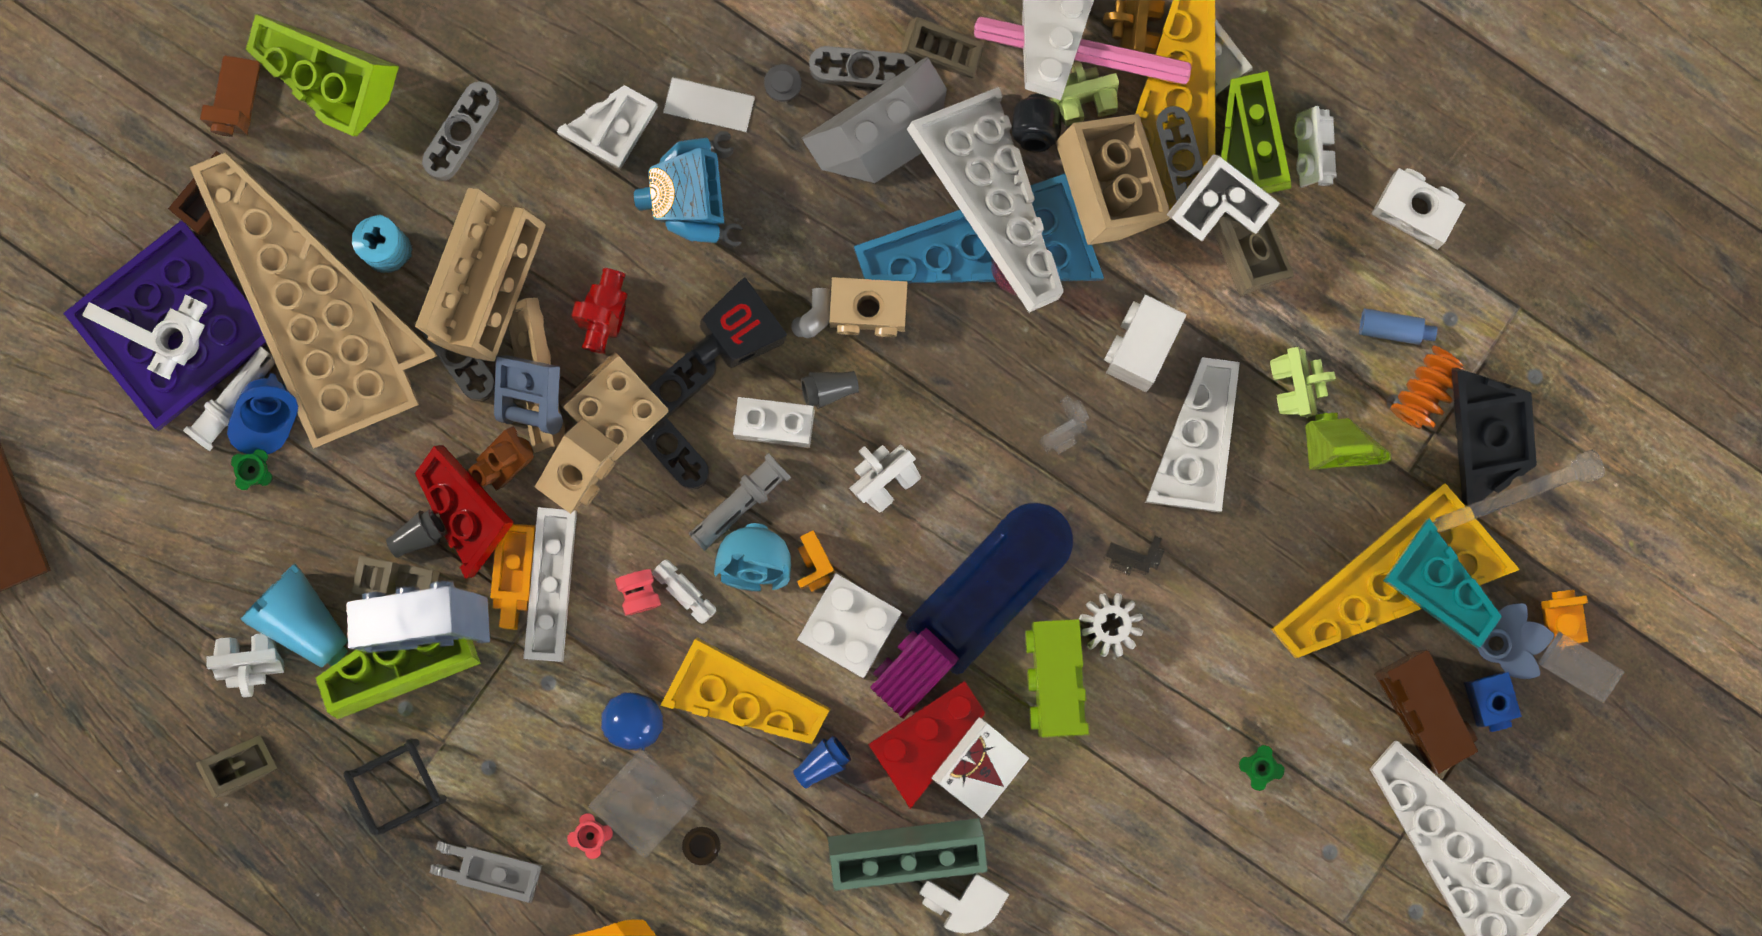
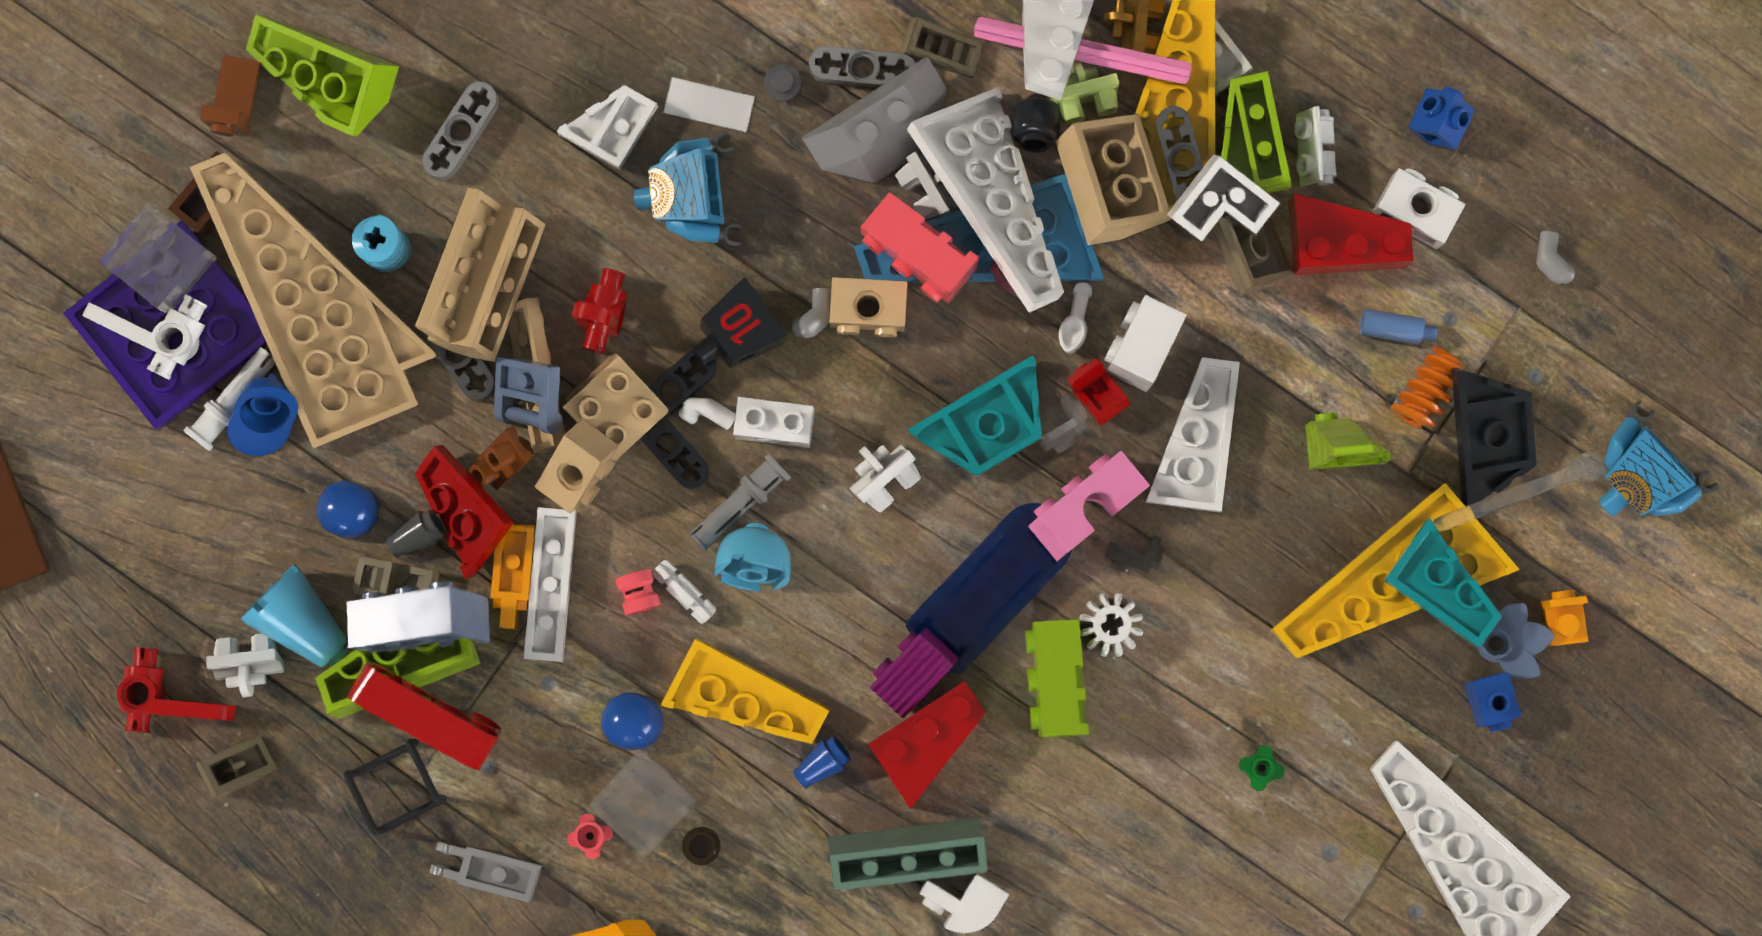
green plate [231,449,273,490] -> none
light orange bracket [797,530,835,592] -> none
white brick [797,574,902,679] -> none
dark grey cone [801,371,859,409] -> none
white tile [932,717,1029,818] -> none
yellowish green hips [1270,347,1336,417] -> none
reddish brown wedge [1374,650,1478,774] -> none
clear tile [1538,631,1624,704] -> none
none -> clear brick [99,203,217,314]
none -> red piece [117,647,236,733]
none -> blue hair [316,480,379,540]
none -> red beam [347,661,501,770]
none -> white arm [678,397,736,430]
none -> coral wedge [860,192,979,304]
none -> white hips [895,151,959,221]
none -> teal wing [908,355,1042,477]
none -> bright pink arch [1028,451,1150,561]
none -> white piece [1059,282,1092,354]
none -> red bracket [1068,358,1131,426]
none -> red wedge [1288,193,1414,275]
none -> blue brick [1408,87,1475,150]
none -> light grey arm [1536,231,1575,284]
none -> dark azure torso [1598,401,1718,517]

